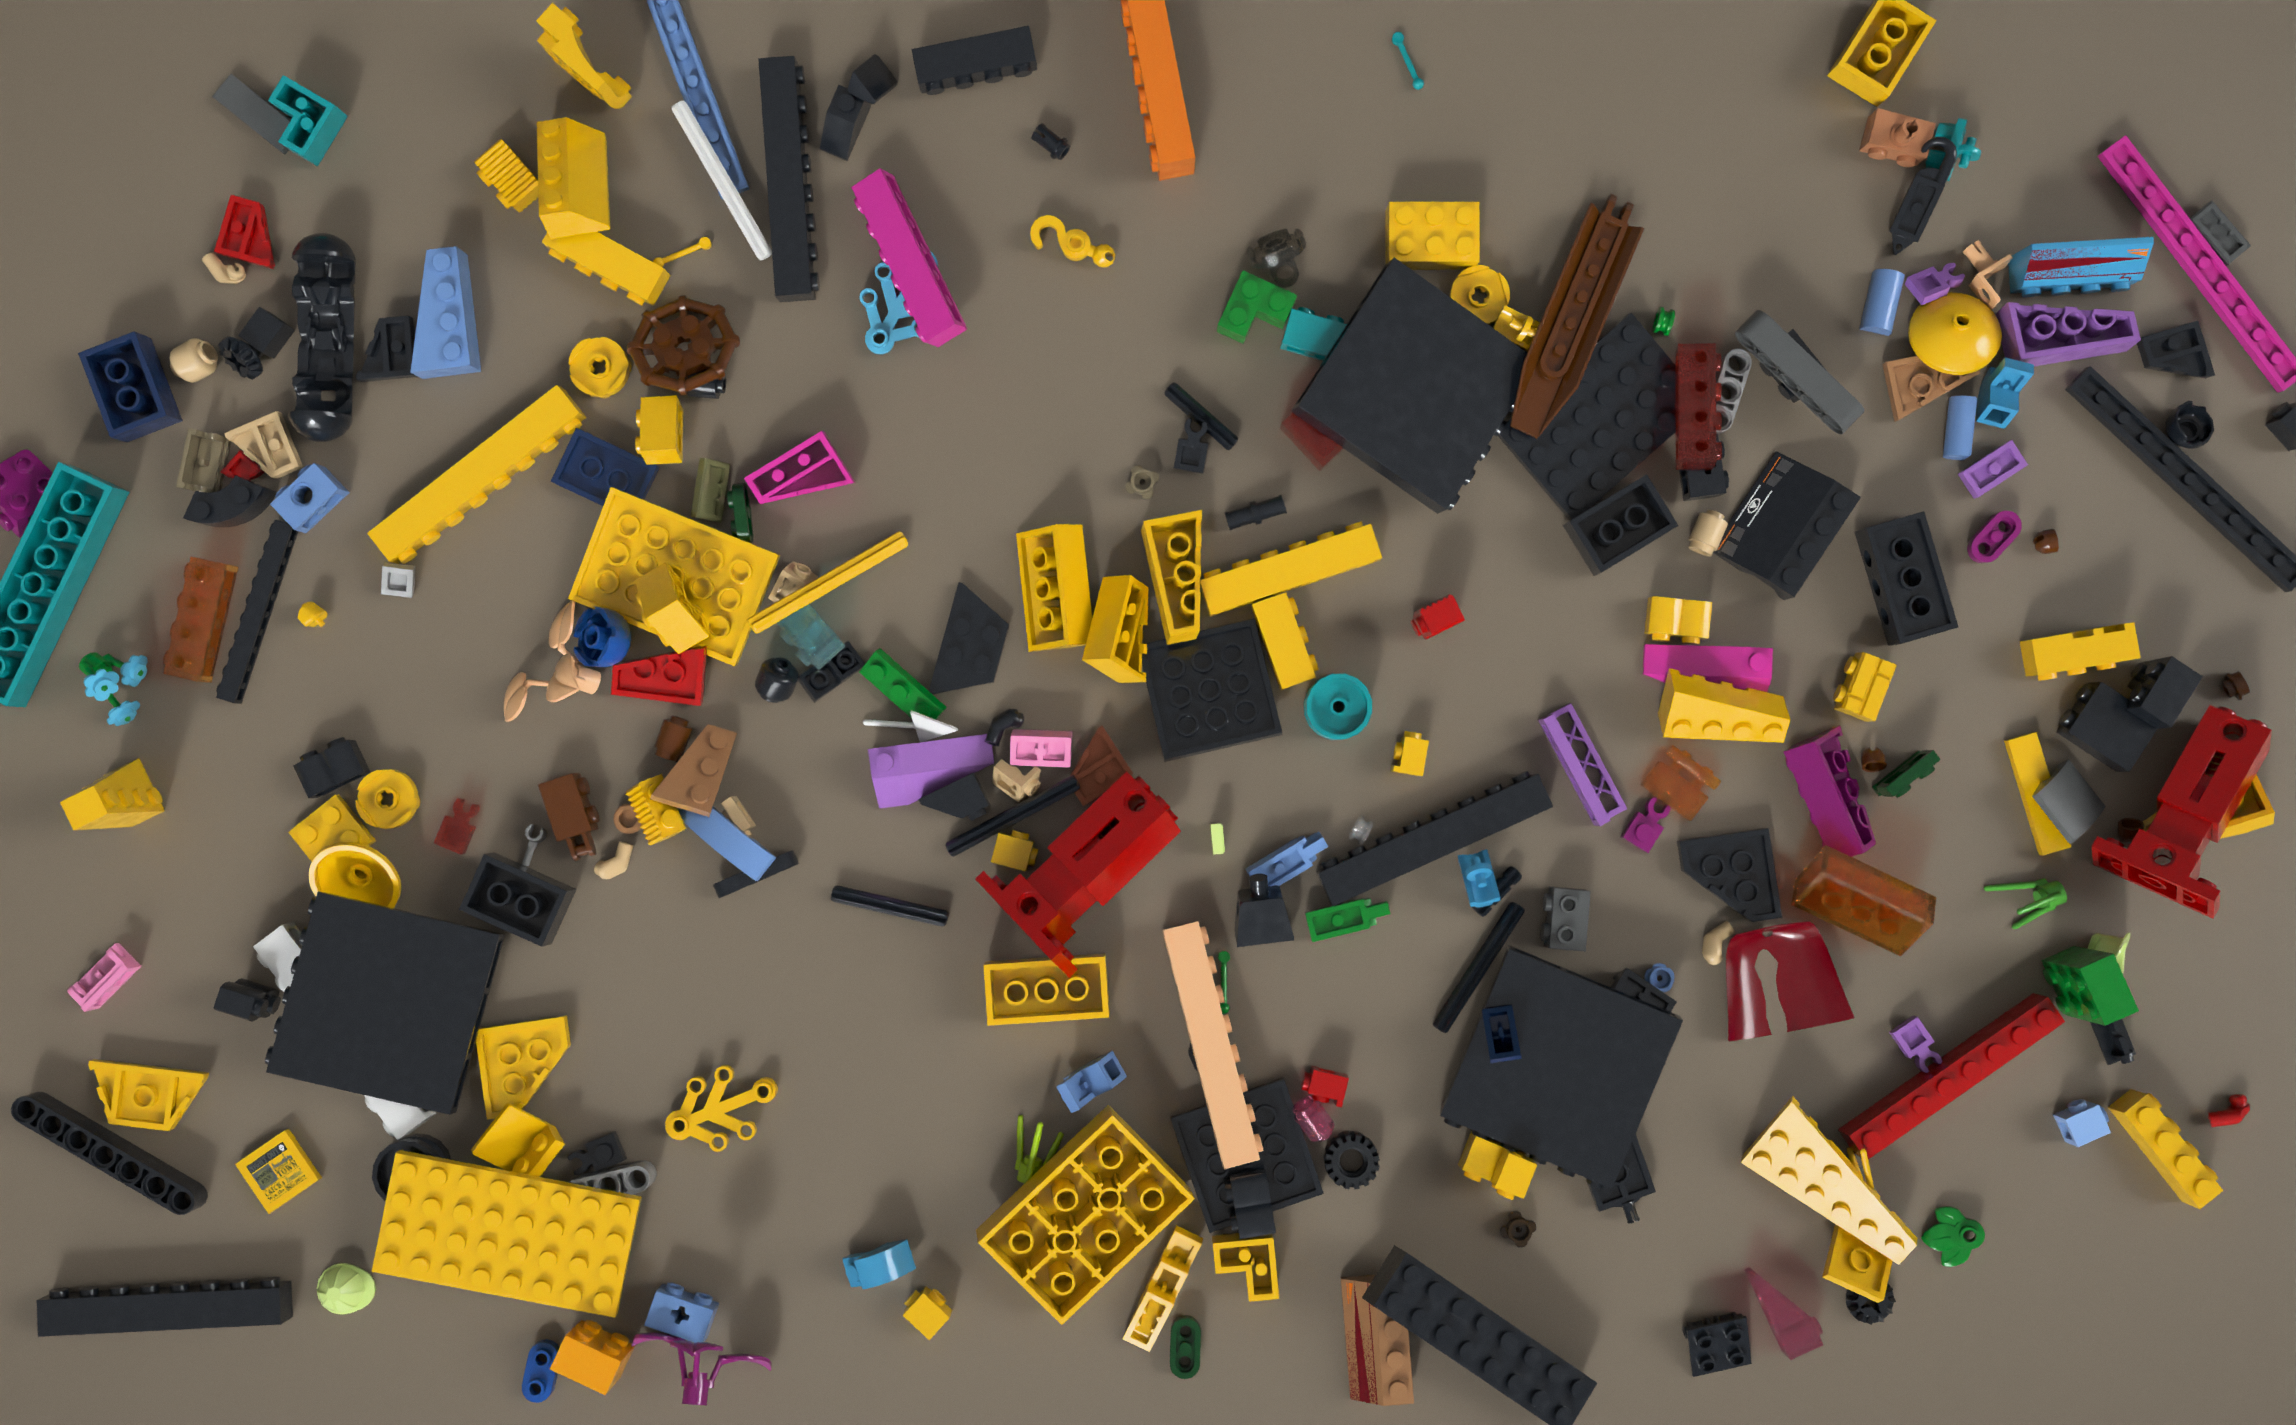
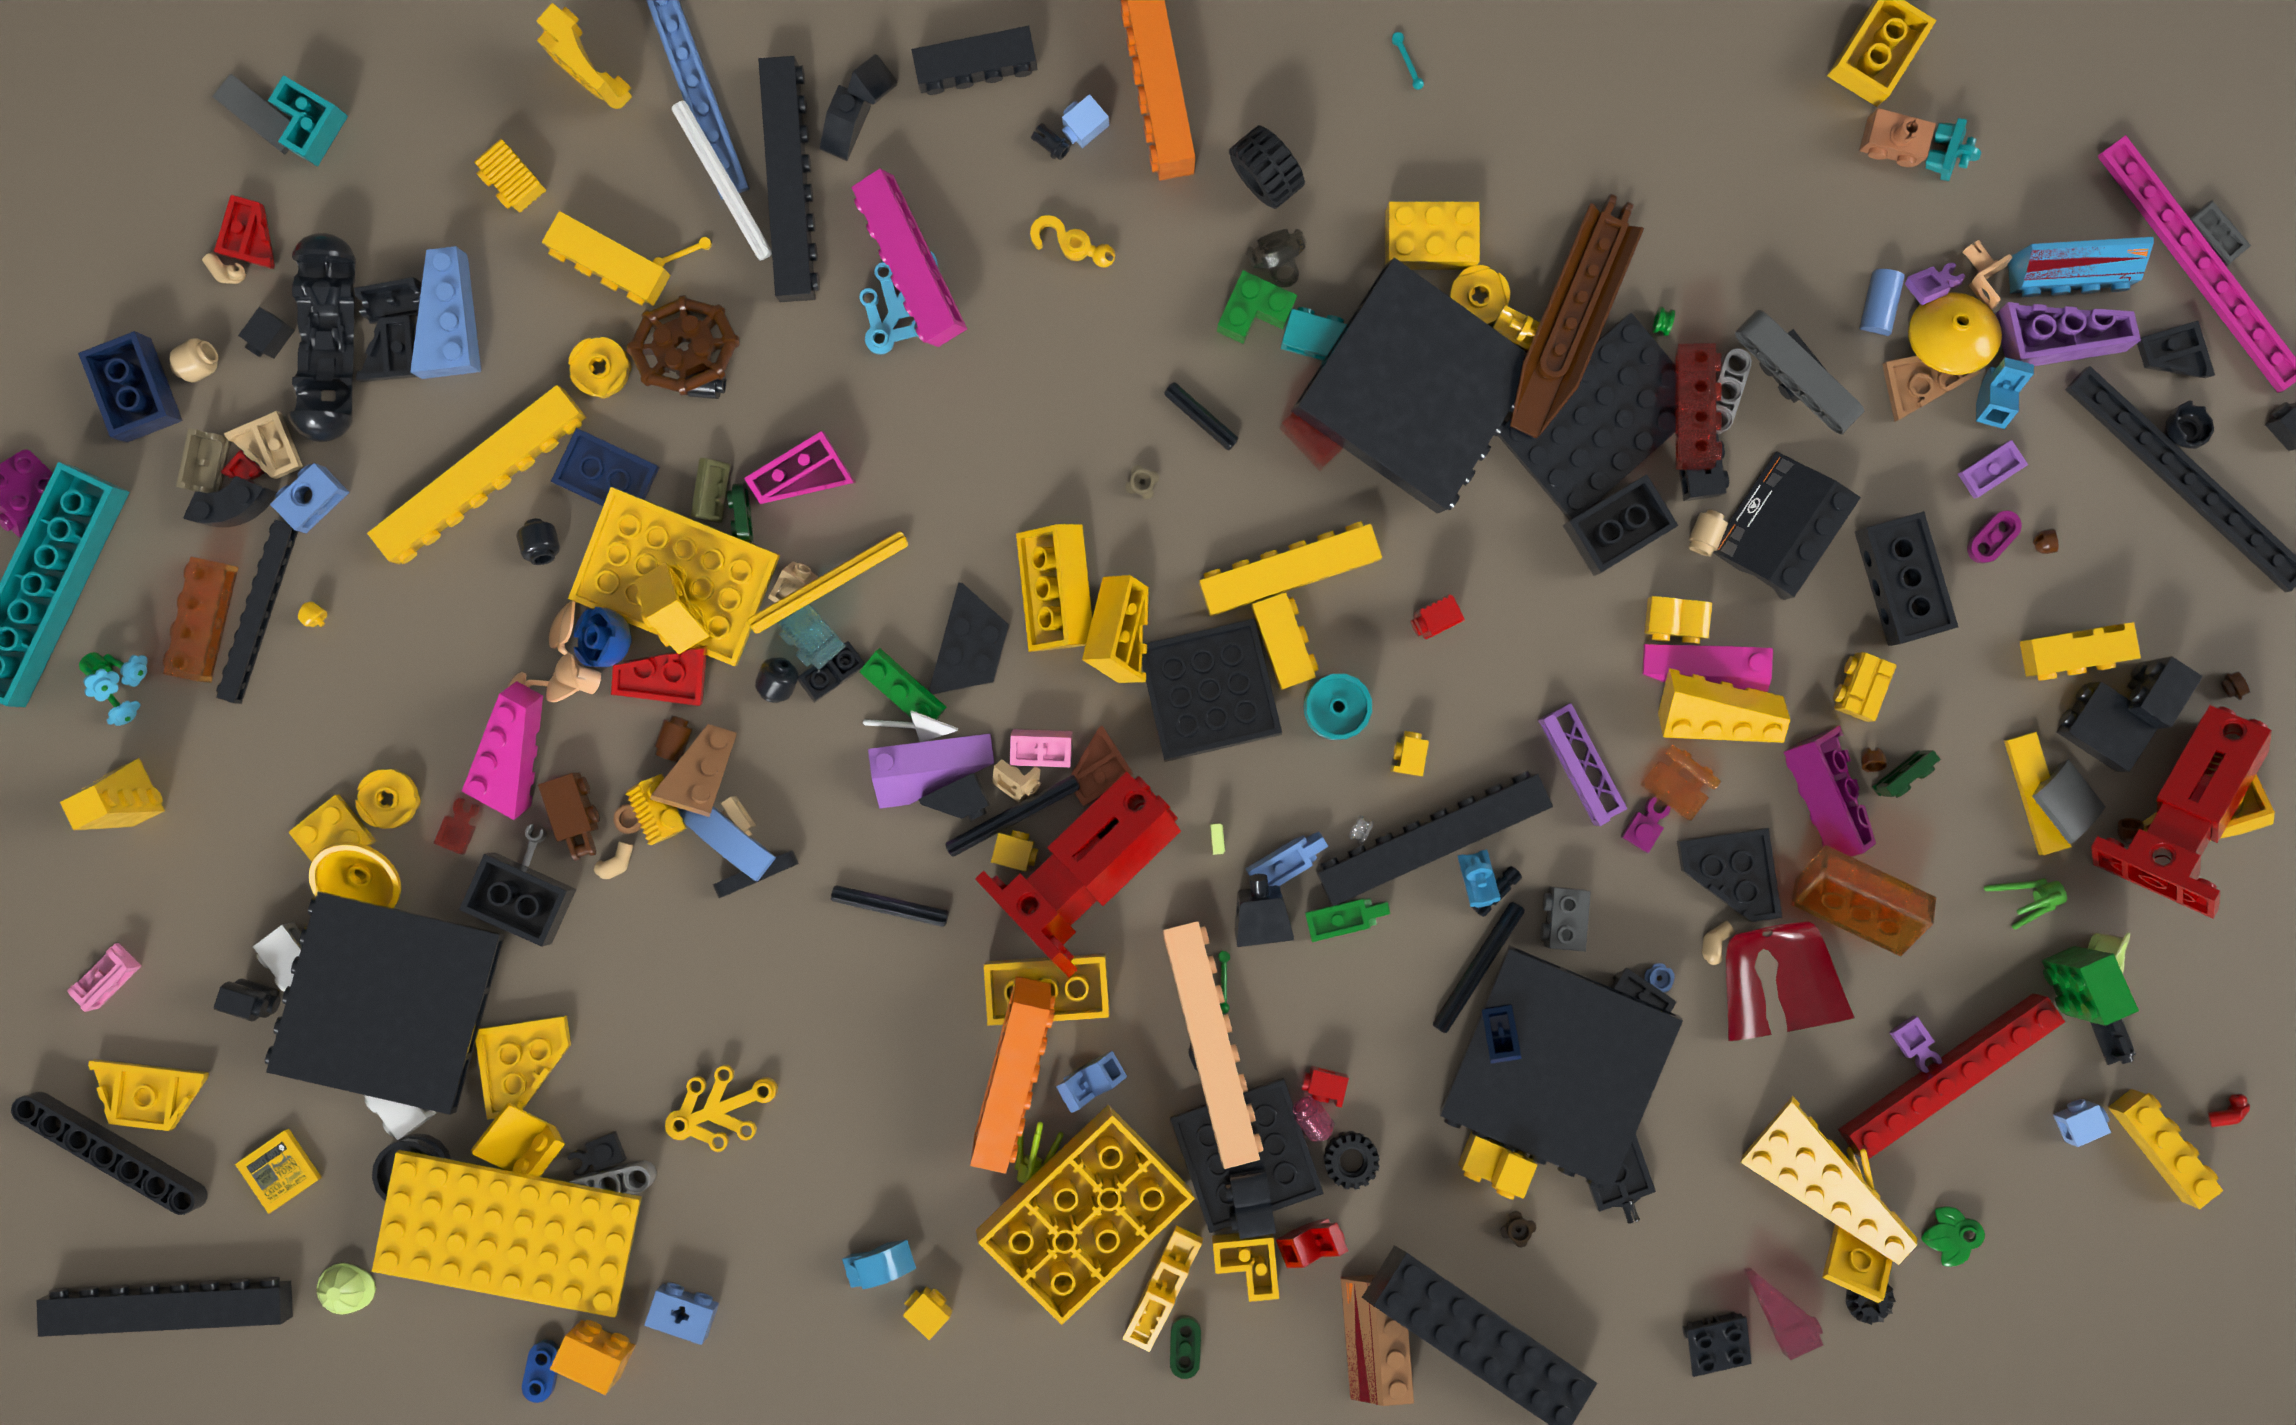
black gear [218,337,263,380] -> none
black brick [293,737,371,798] -> none
light grey plate [381,562,416,598] -> none
yellow slope [537,117,610,239] -> none
magenta plant [631,1332,772,1406] -> none
yellow brick [635,395,683,465] -> none
black arm [985,709,1024,746] -> none
yellow wedge [1141,510,1202,645] -> none
black plate [1174,418,1209,473] -> none
black pin [1224,495,1287,531] -> none
black plate [1889,137,1957,255] -> none
medium blue brick [1943,396,1977,461] -> none
none -> black hinge [354,277,422,324]
none -> dark pink wedge [462,681,543,820]
none -> black head [516,518,560,565]
none -> orange brick [970,976,1056,1174]
none -> light blue brick [1062,94,1109,148]
none -> black tyre [1229,125,1305,209]
none -> red brick [1276,1218,1348,1268]

